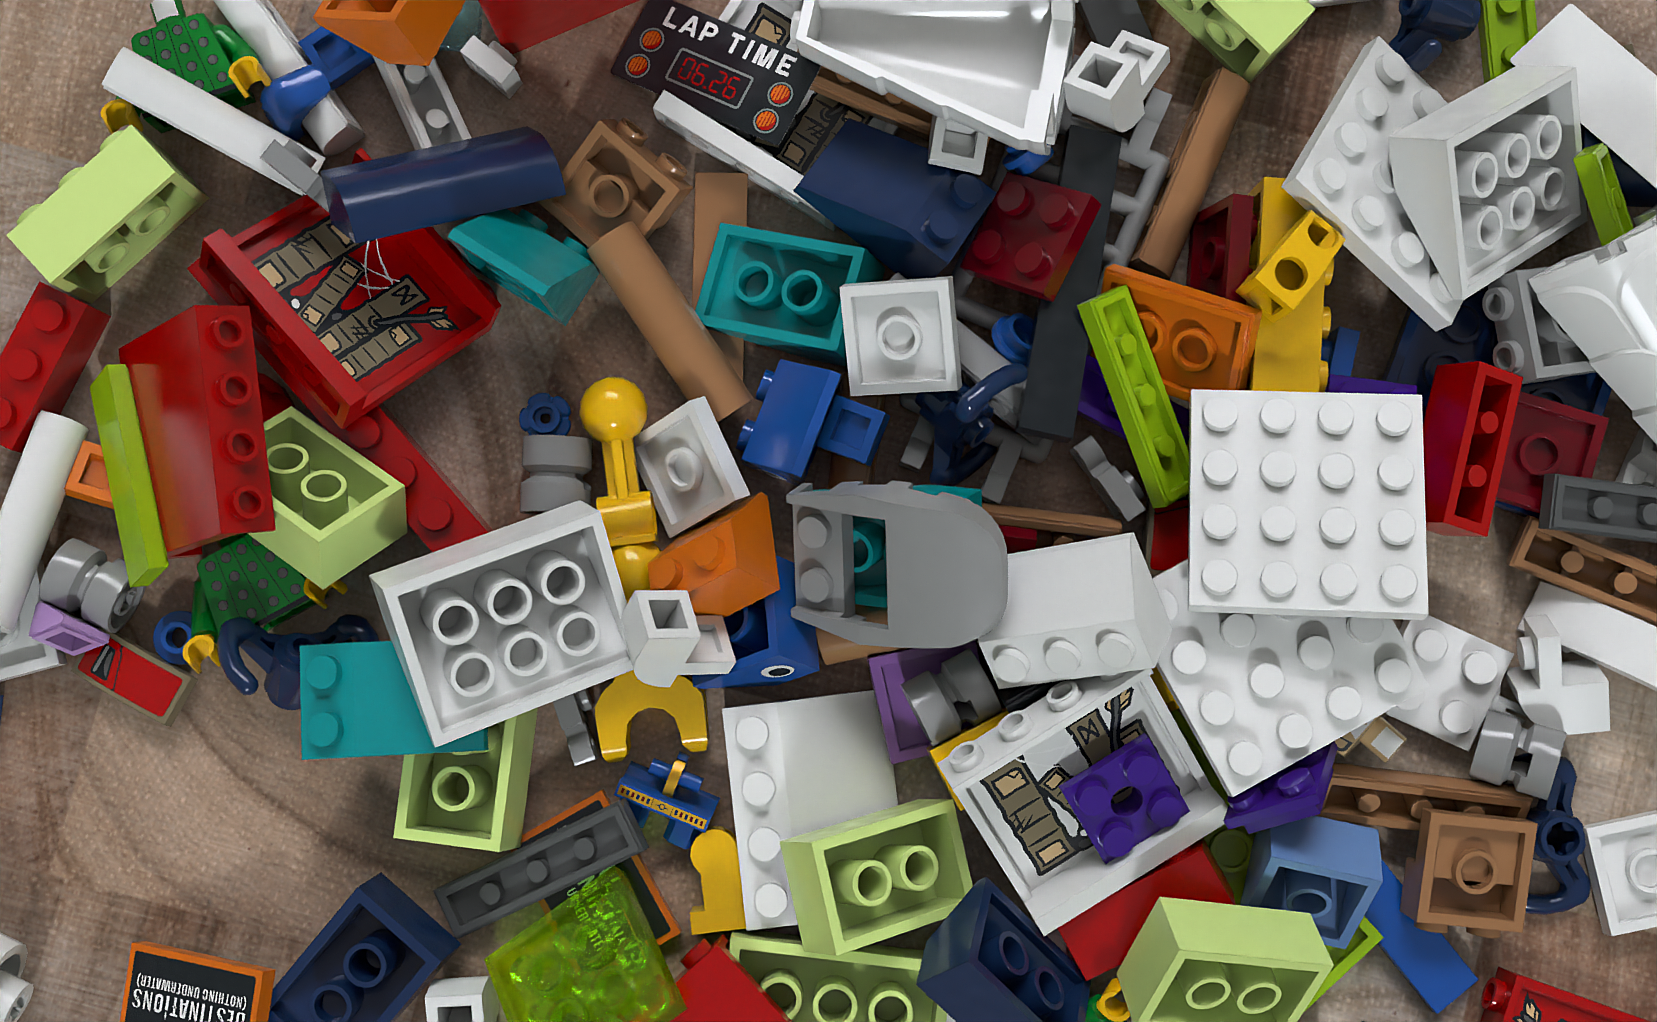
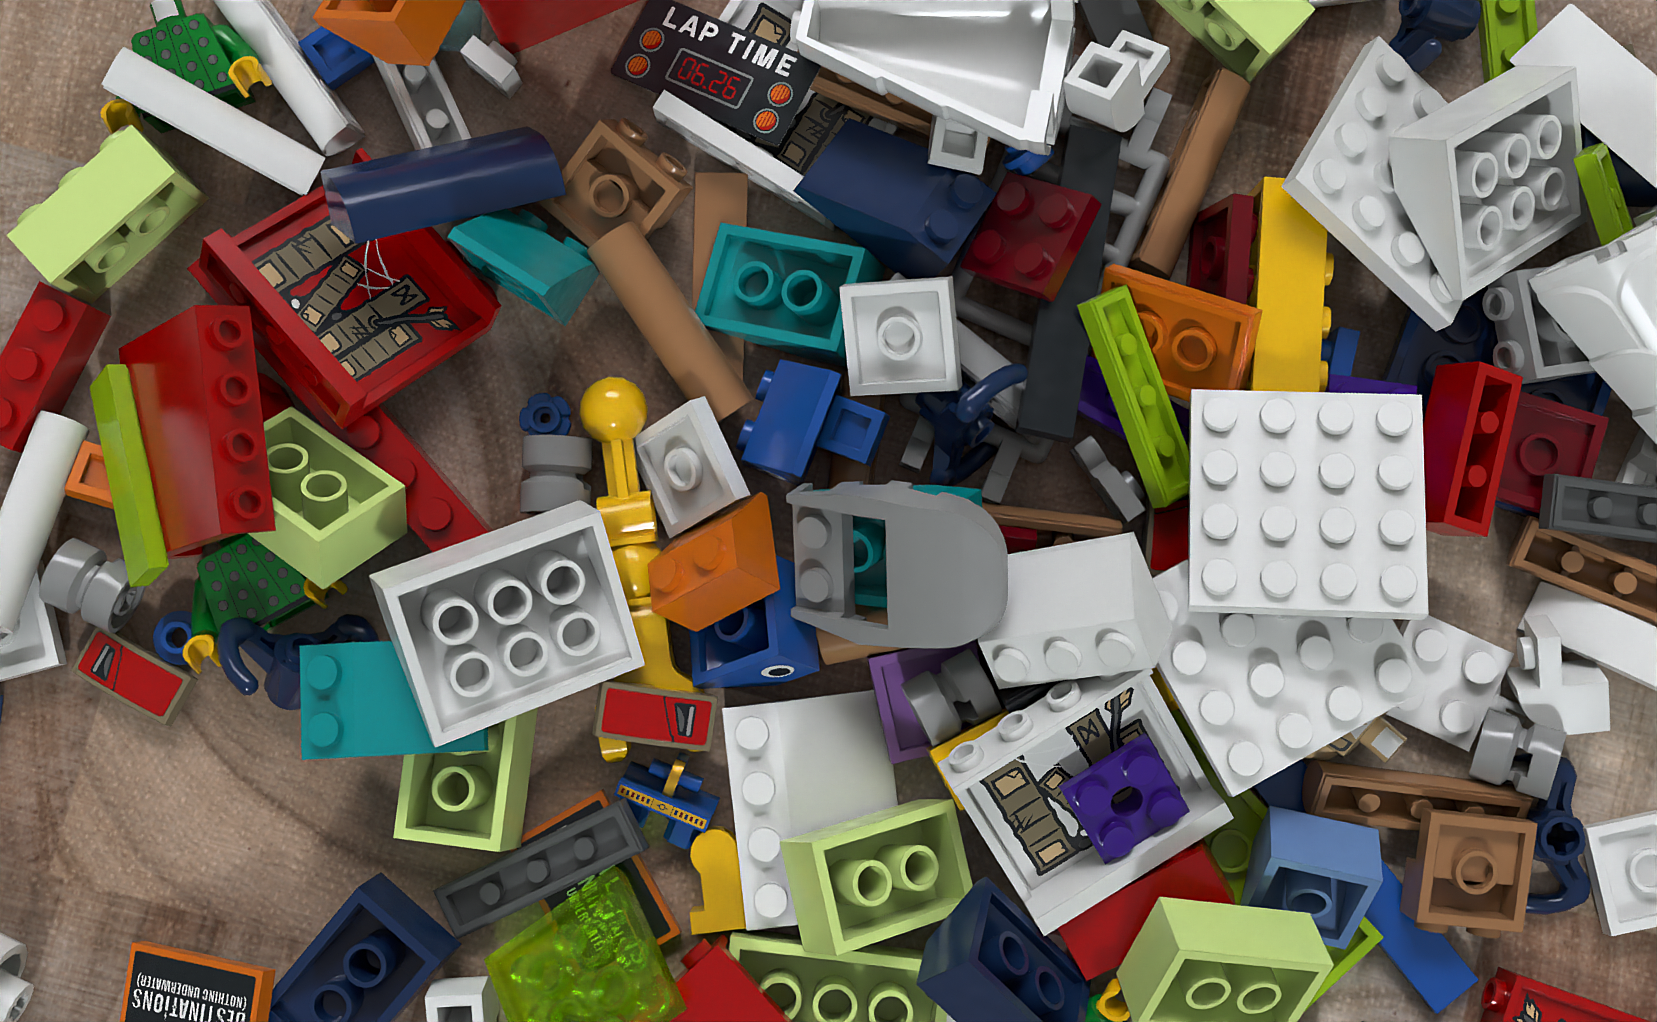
lavender slope [28,601,110,656] -> none
blue hair [260,64,331,142] -> none
light grey plate [260,139,329,212] -> none
light grey plate [553,688,600,766] -> none
white brick [621,590,736,687] -> none
blue plate [992,313,1034,366] -> none
dark purple piece [1223,741,1338,834] -> none
yellow leg [1235,209,1346,323] -> none
none -> slope [592,680,718,752]

